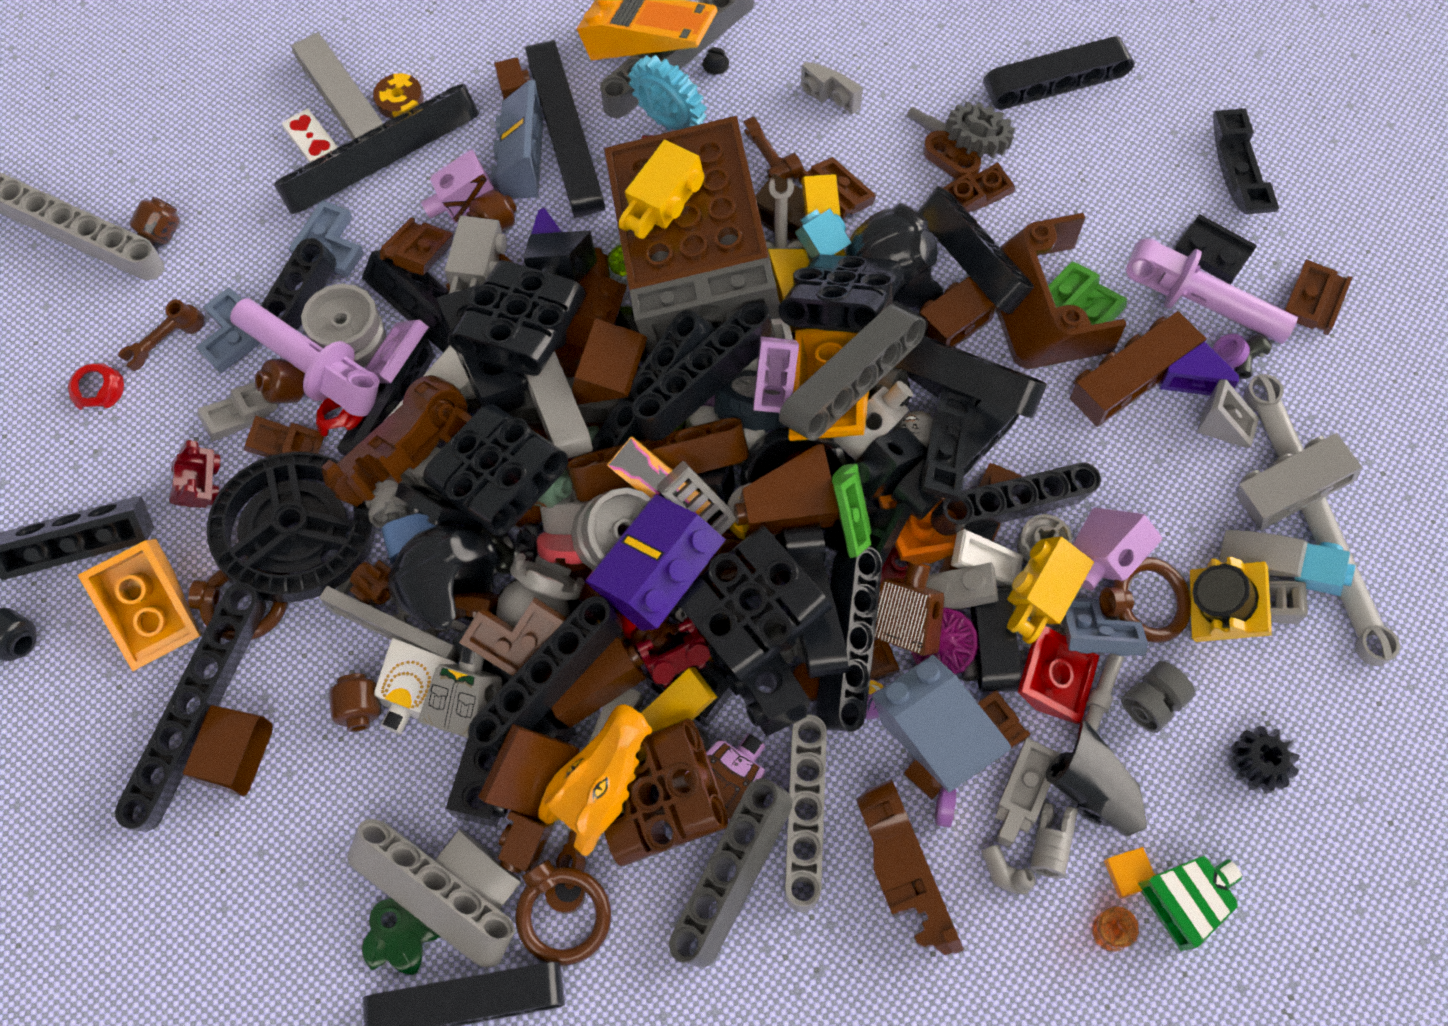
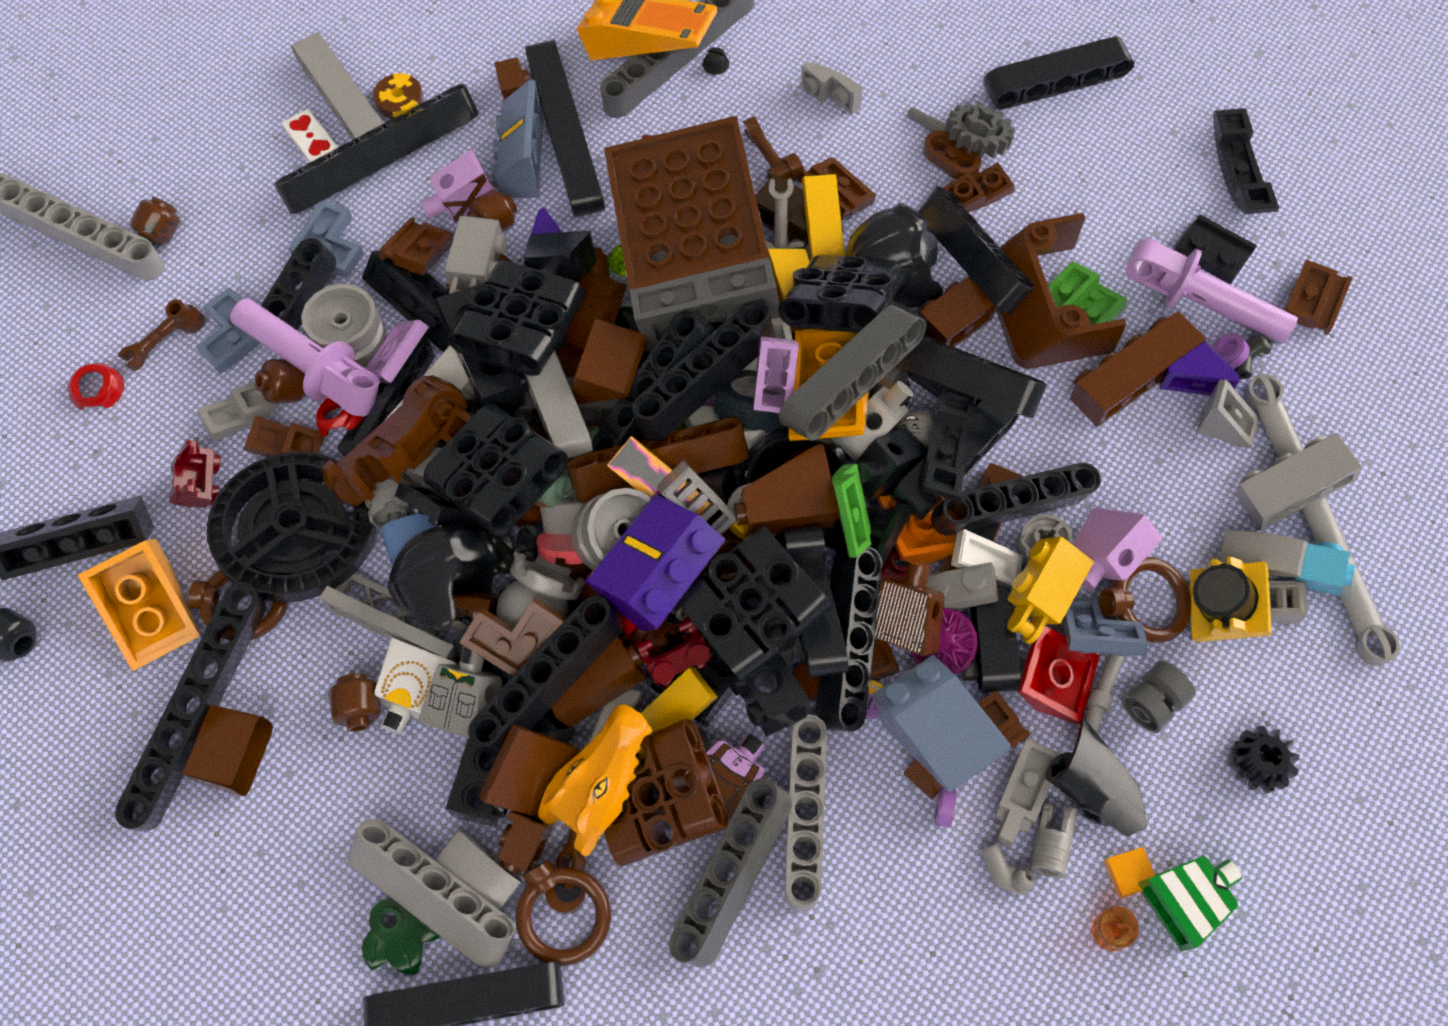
reddish brown gear [350,560,391,605] -> none
yellow brick [619,139,705,239] -> none
medium azure gear [628,55,707,131] -> none
medium azure brick [795,209,851,259] -> none
reddish brown piece [856,779,964,956] -> none

